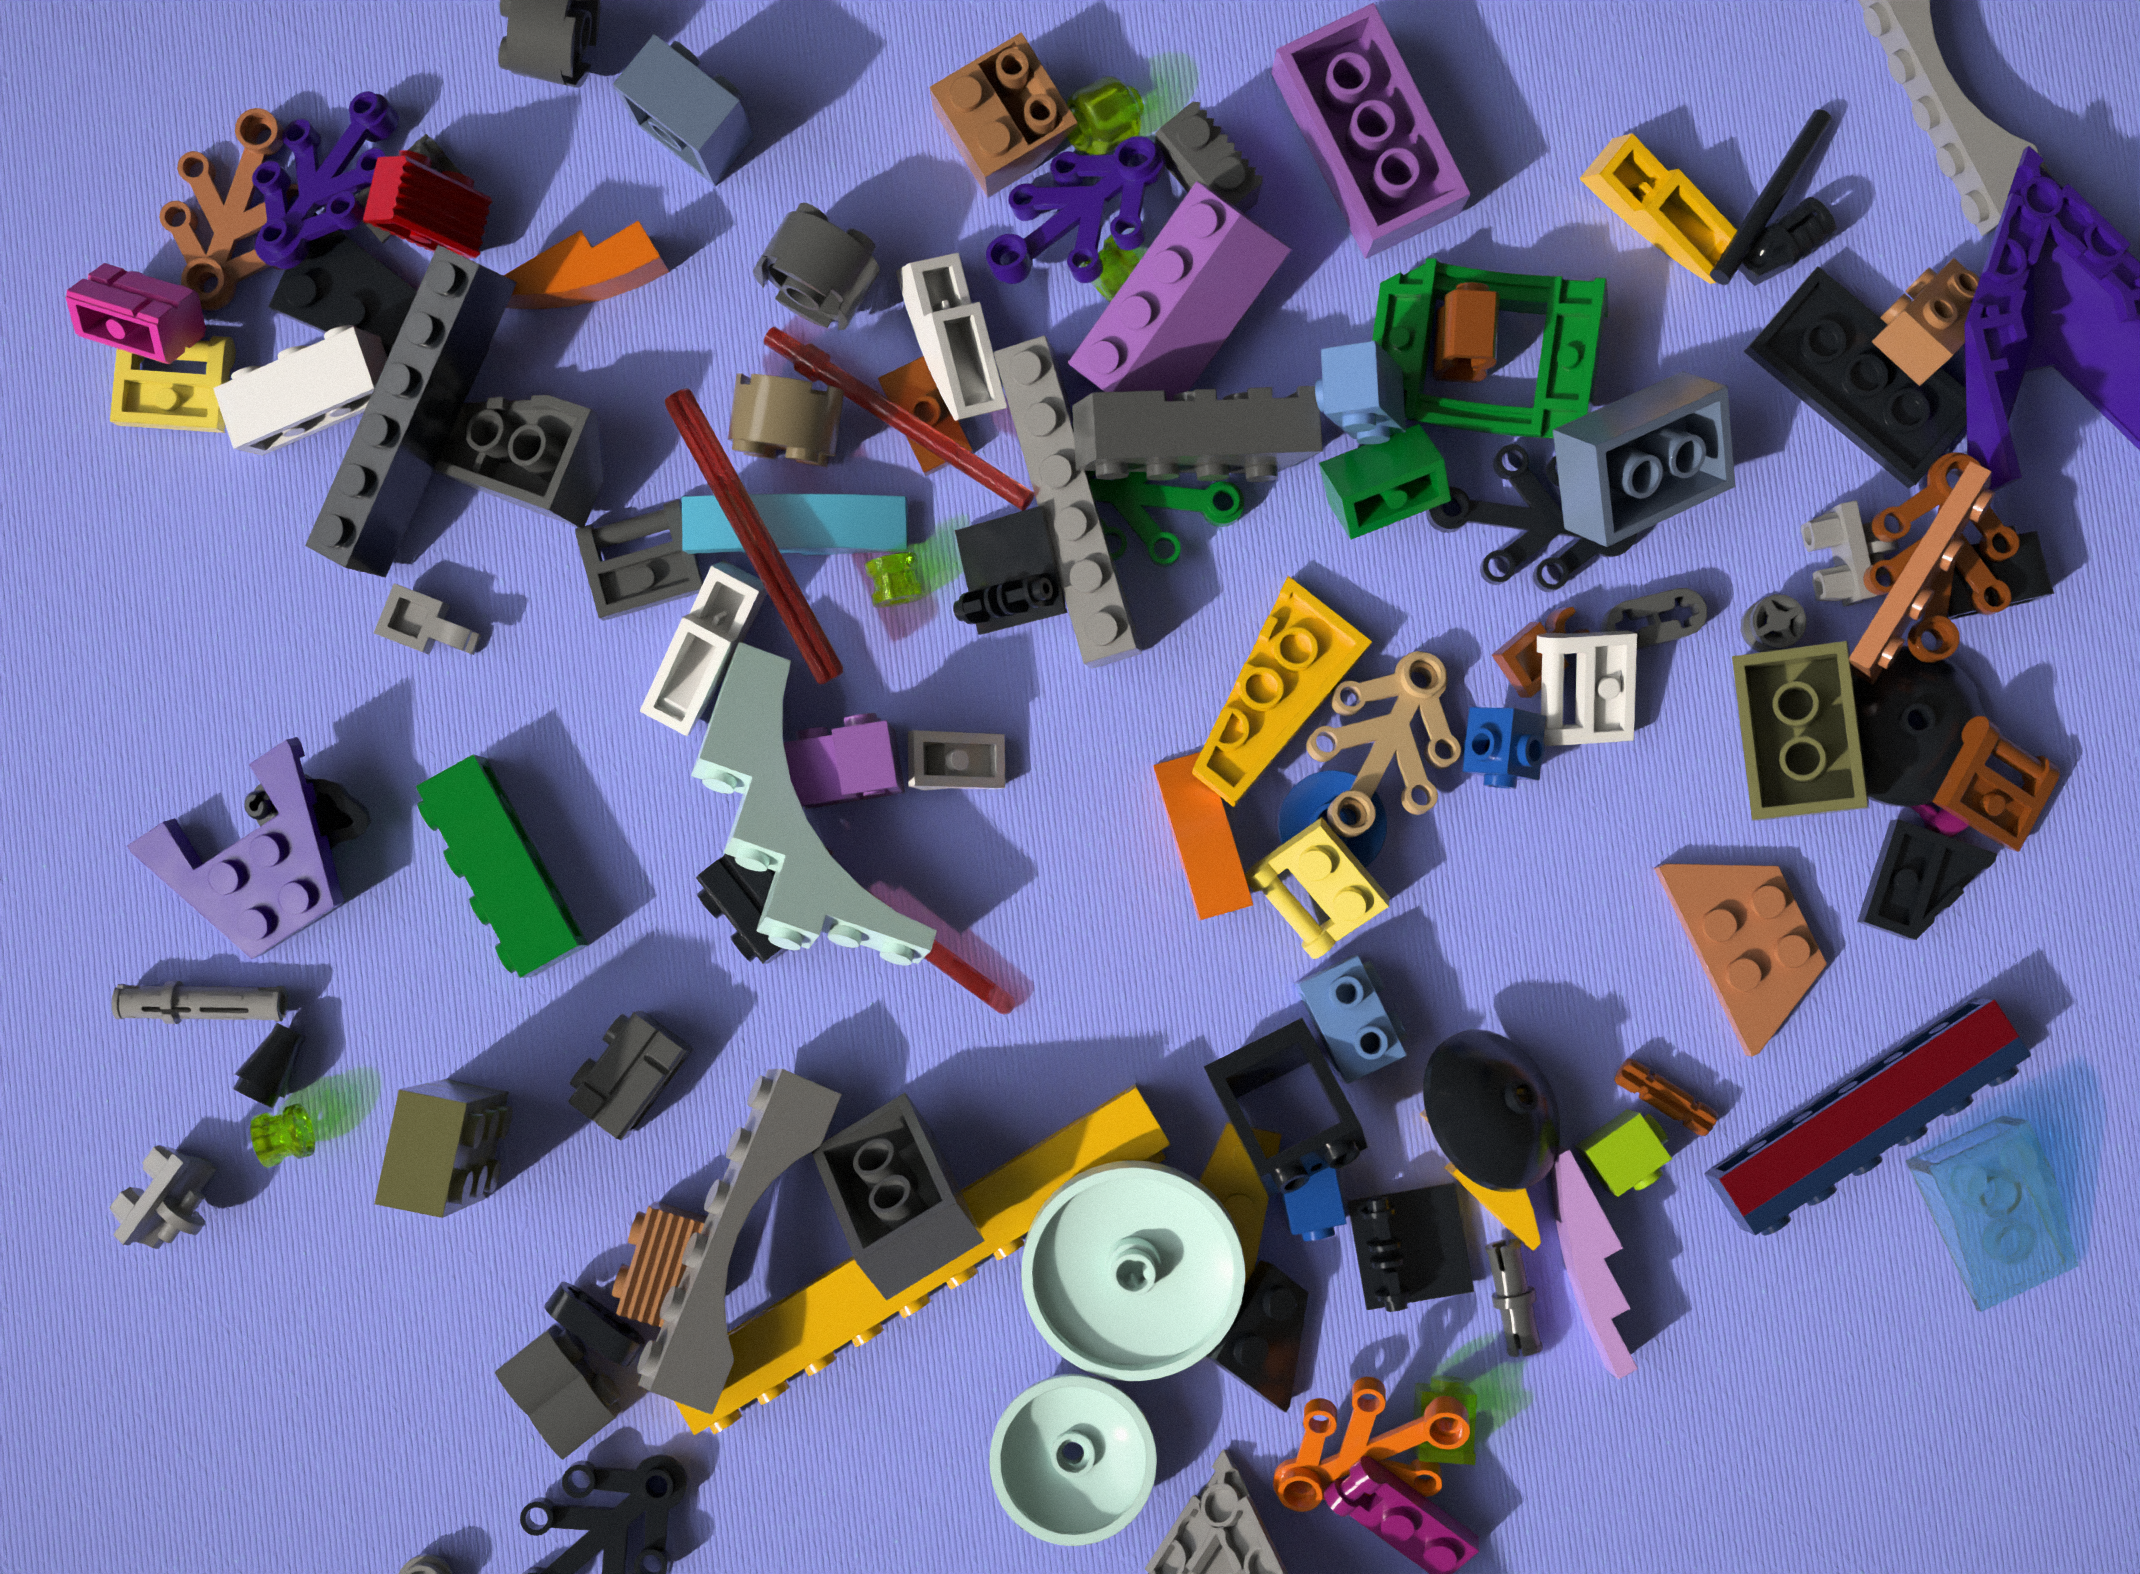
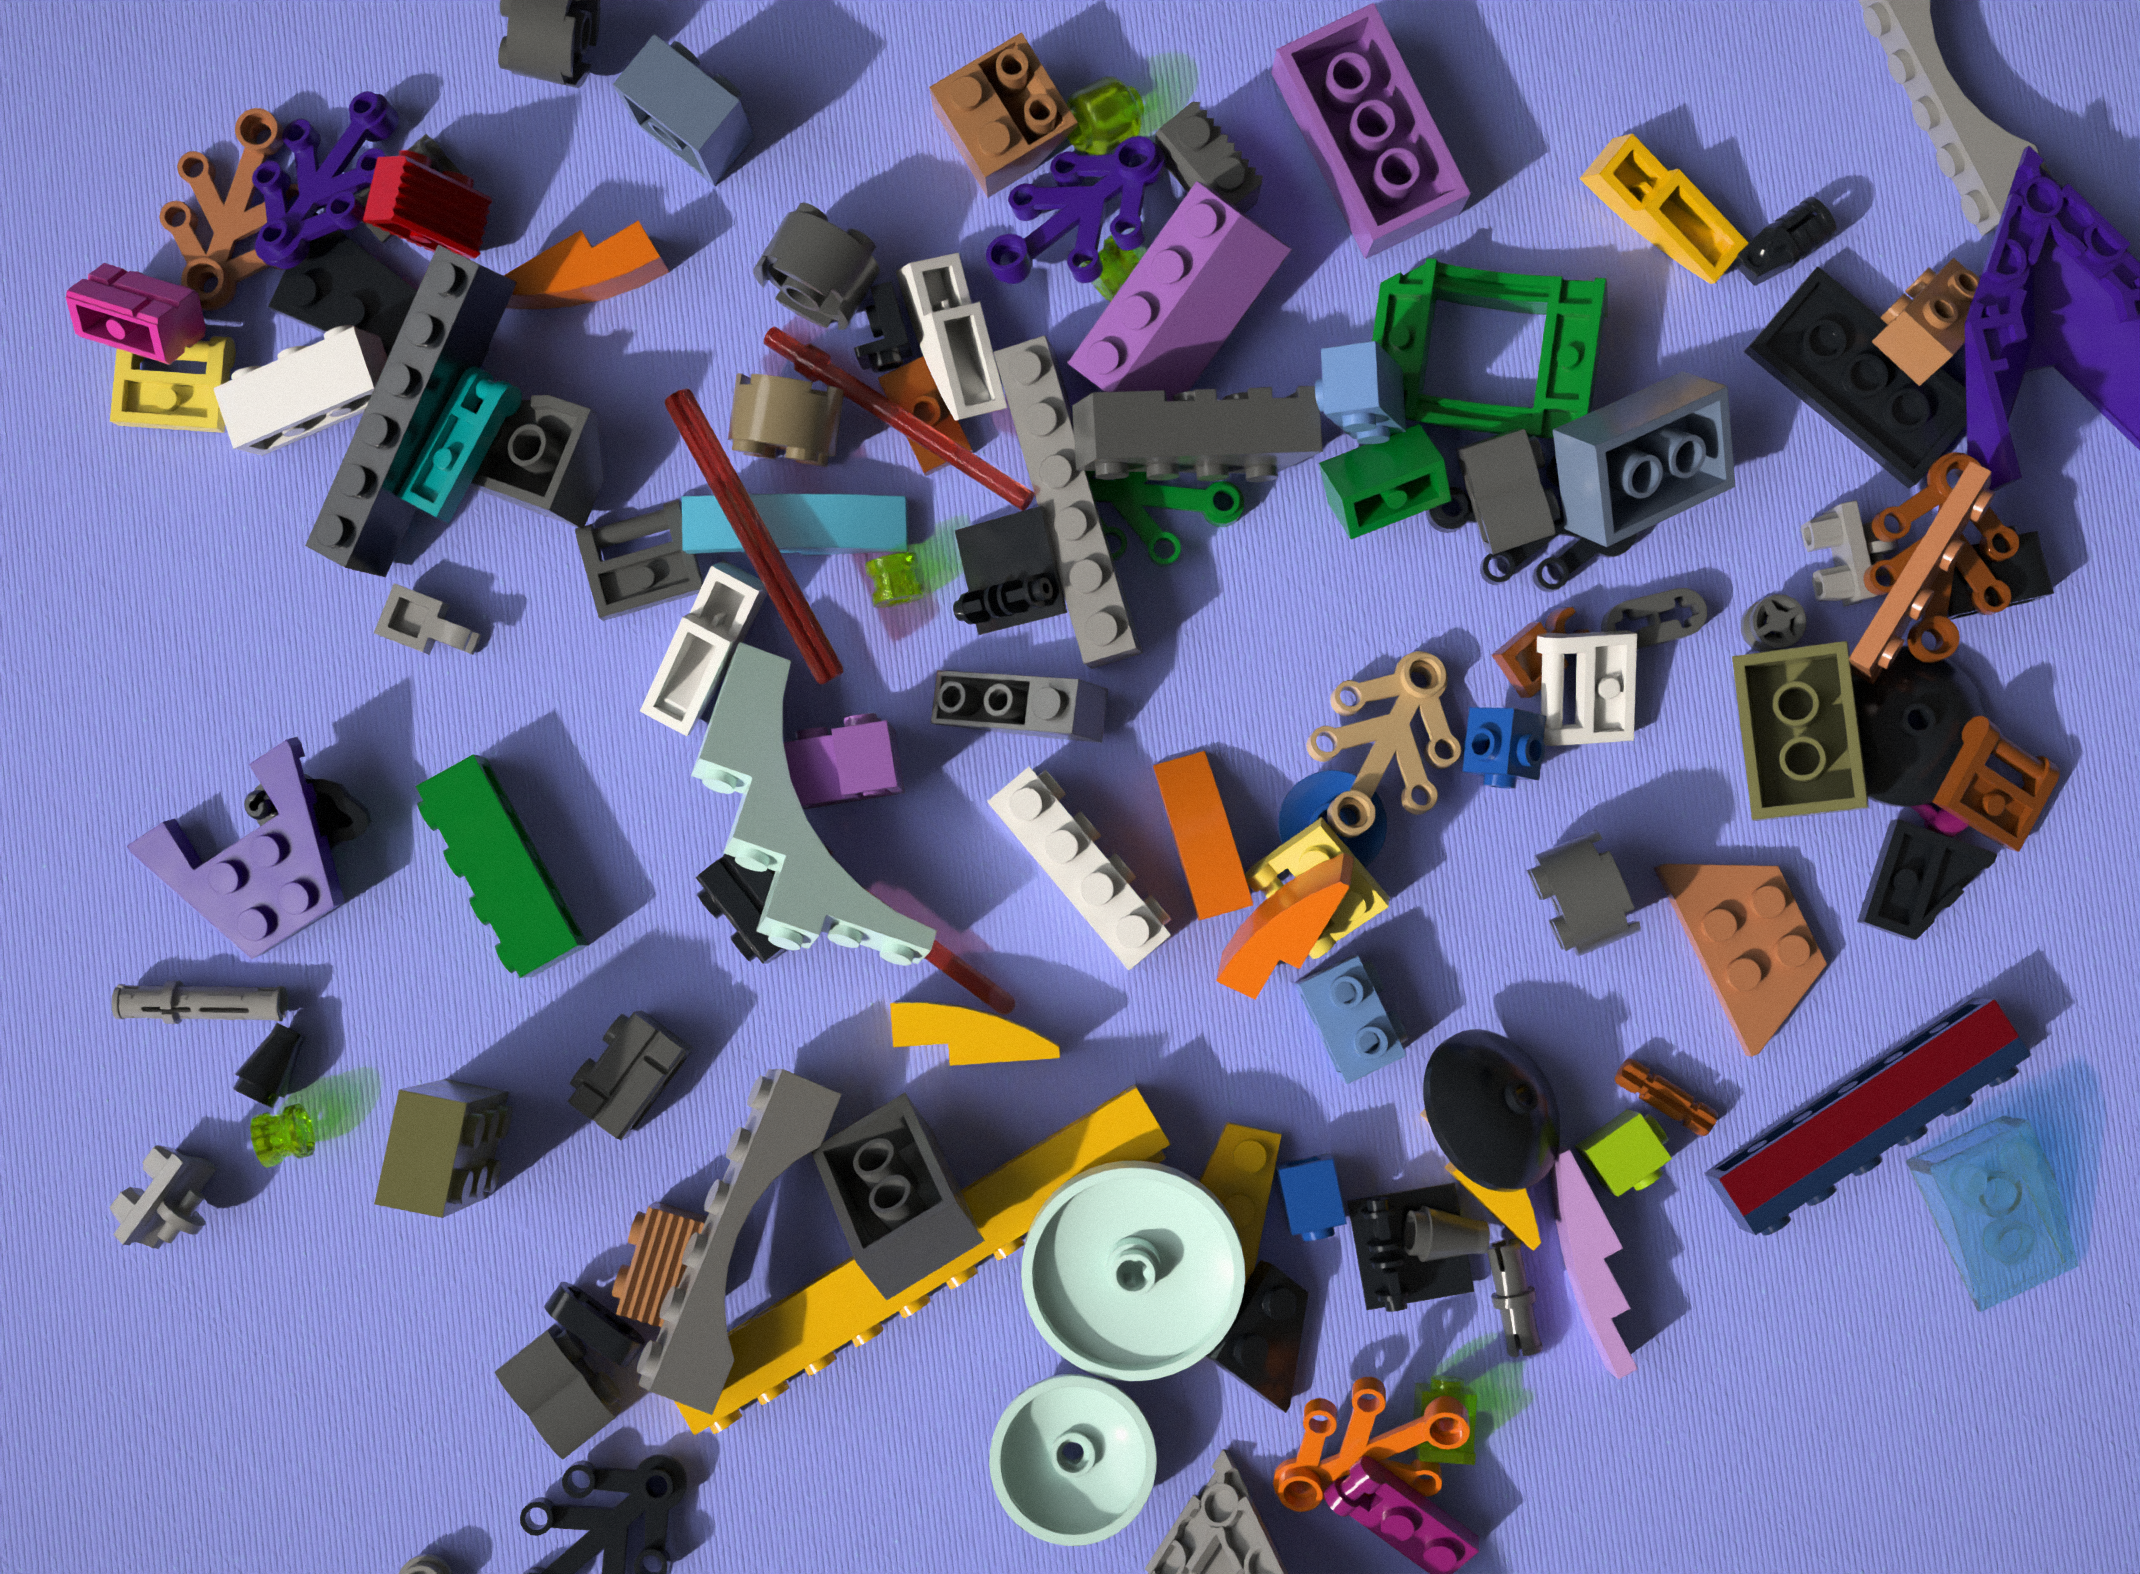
white slope [908,730,1005,791] -> none
yellow wing [1192,576,1372,807] -> none
black window [1204,1018,1368,1197] -> none
dark orange brick [1432,282,1500,383] -> none
black bar [1710,109,1832,285] -> none
none -> teal plate [397,366,522,524]
none -> black bracket [854,281,913,373]
none -> yellow slope [890,1001,1060,1066]
none -> dark grey slope [931,670,1108,742]
none -> white brick [987,766,1172,970]
none -> orange slope [1216,853,1354,1000]
none -> dark grey cone [1403,1206,1490,1262]
none -> dark grey brick [1455,428,1560,555]
none -> dark grey brick [1527,830,1641,957]

